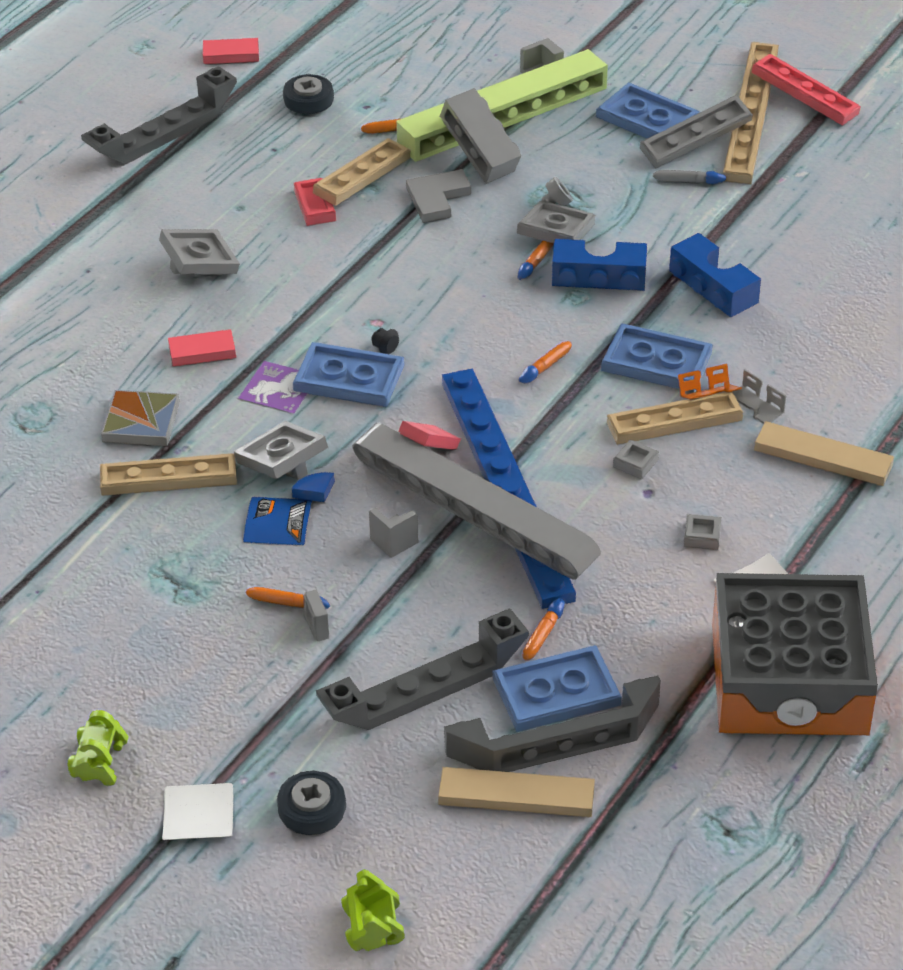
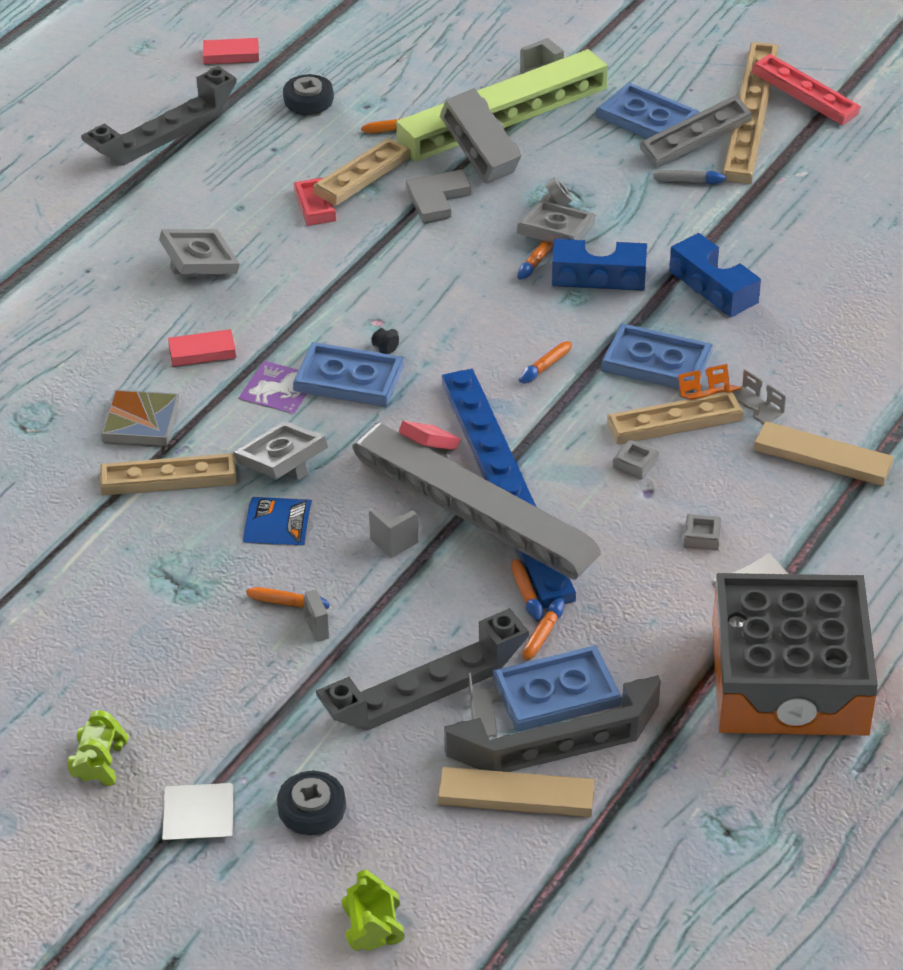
blue tile [292,472,335,502] -> none
none -> light grey piece [469,673,502,737]
none -> orange piece [511,559,543,622]

